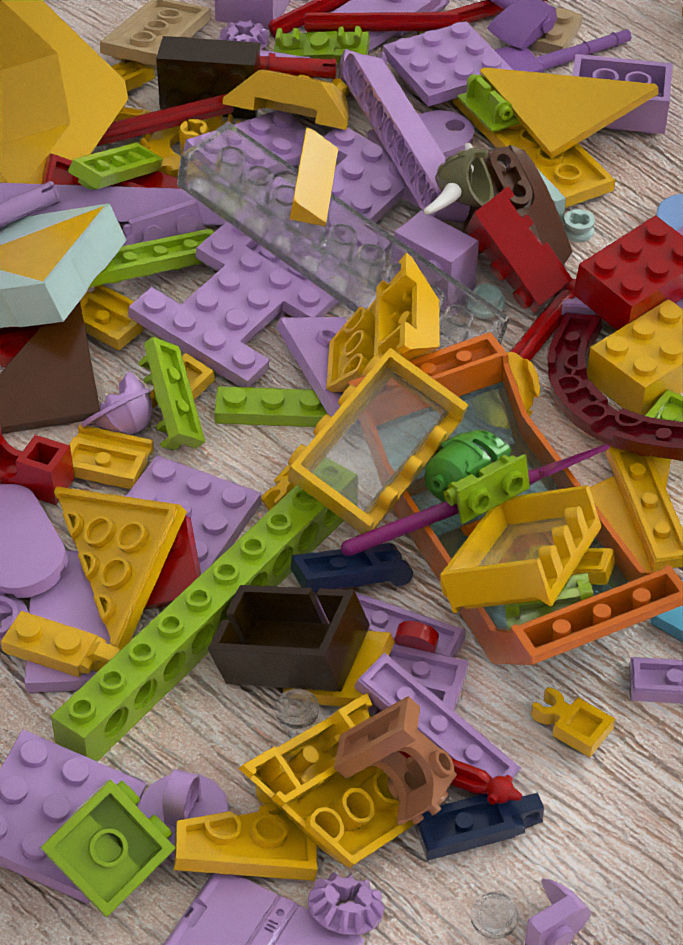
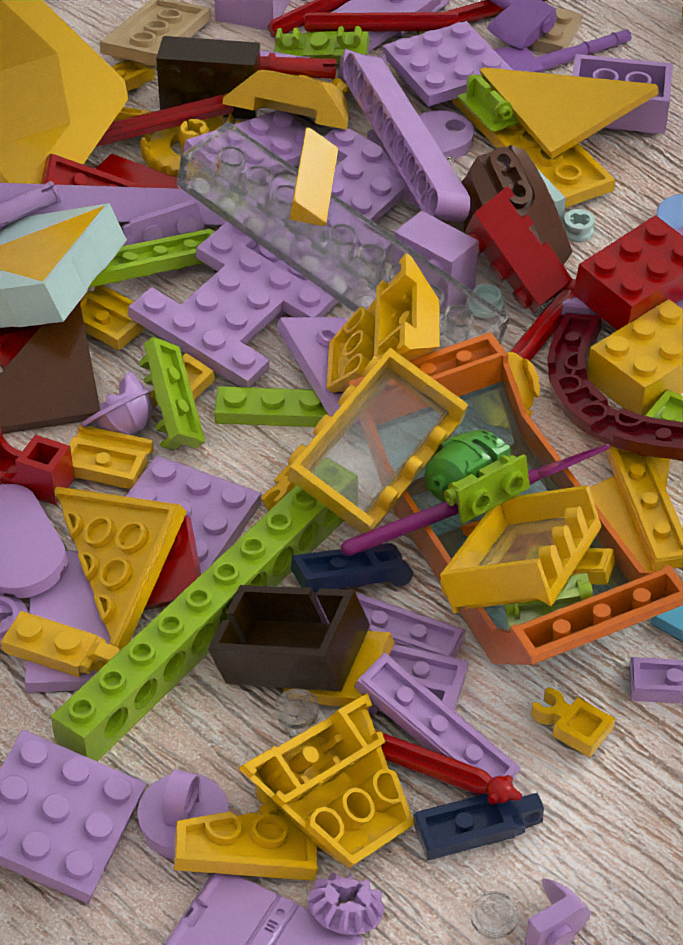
lime plate [39,779,176,917] -> none
lime plate [68,142,164,190] -> none
lavender gear [220,20,269,50] -> none
nougat tile [334,696,457,825] -> none
red tile [394,621,440,653] -> none
olive helmet [424,143,494,215] -> none

